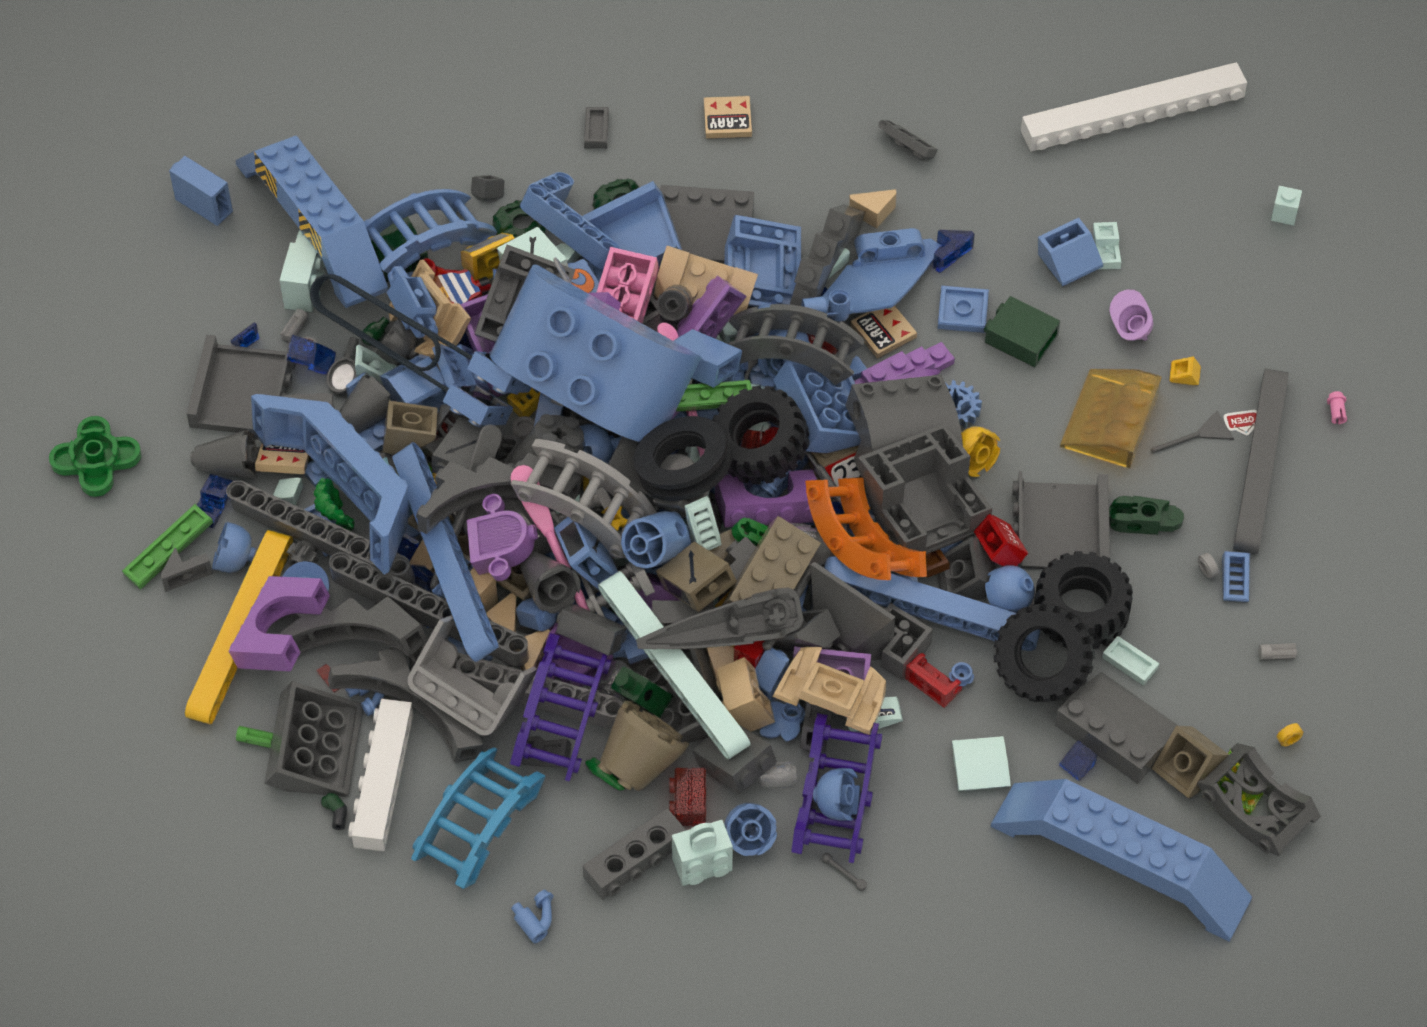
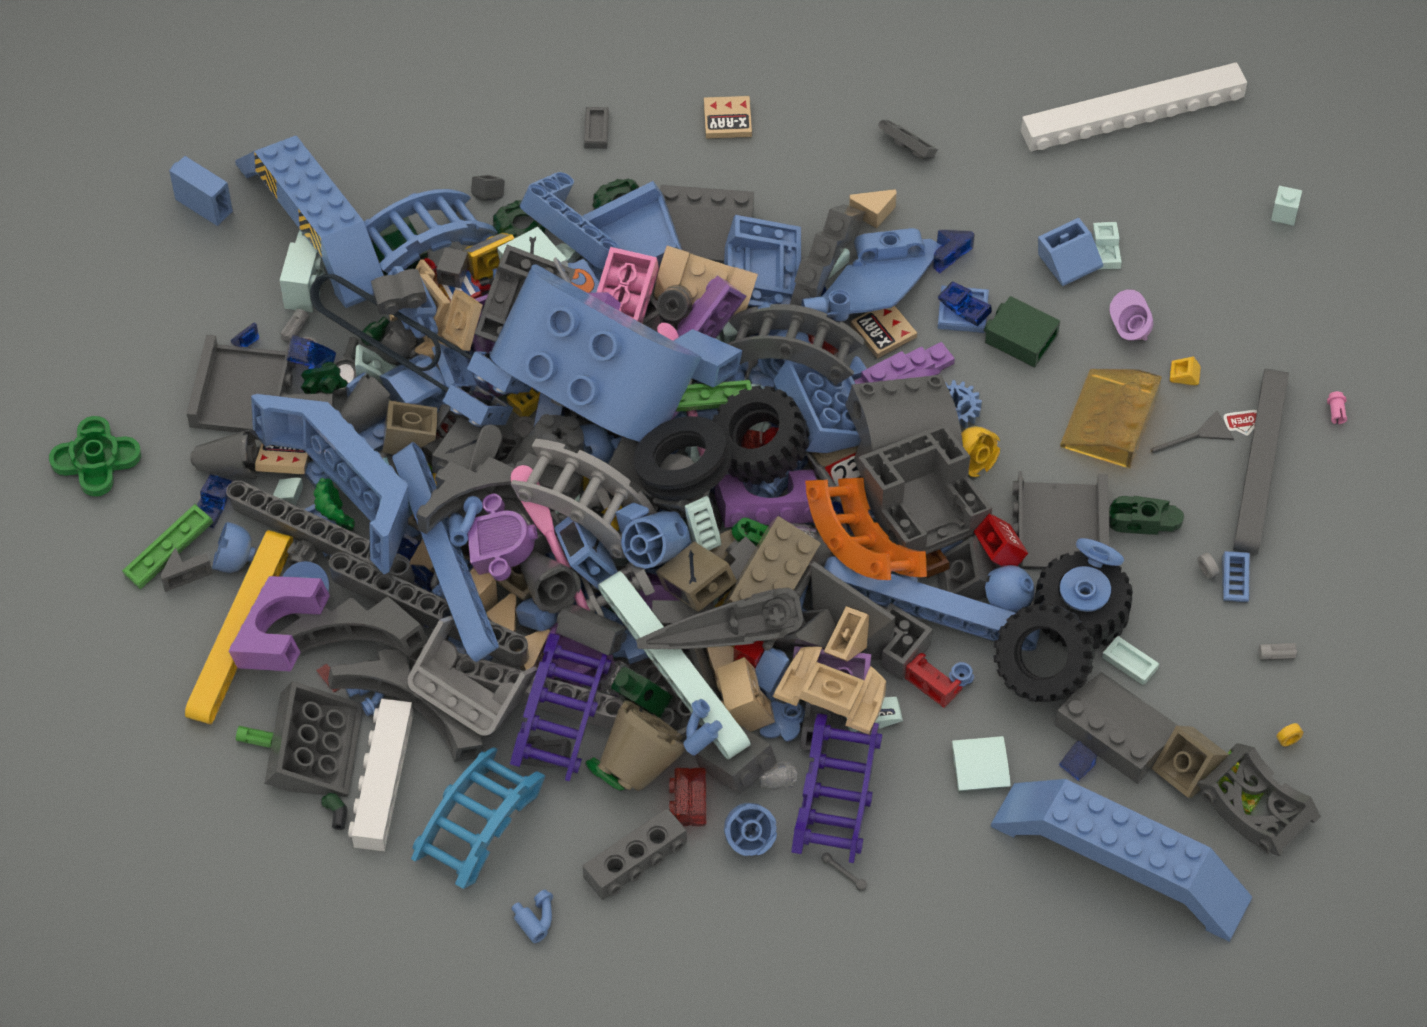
light aqua brick [672,820,733,886] -> none
medium blue cylinder [813,768,861,821] -> none
none -> dark green hips [301,361,348,394]
none -> dark grey brick [371,269,427,315]
none -> dark grey brick [436,247,469,289]
none -> tan tile [442,290,482,351]
none -> medium blue plant [448,496,483,546]
none -> medium blue slope [615,502,649,533]
none -> medium blue plant [684,699,723,755]
none -> tan slope [824,606,869,661]
none -> clear blue slope [938,281,992,326]
none -> medium blue dish [1060,566,1111,612]
none -> medium blue dish [1076,538,1124,568]

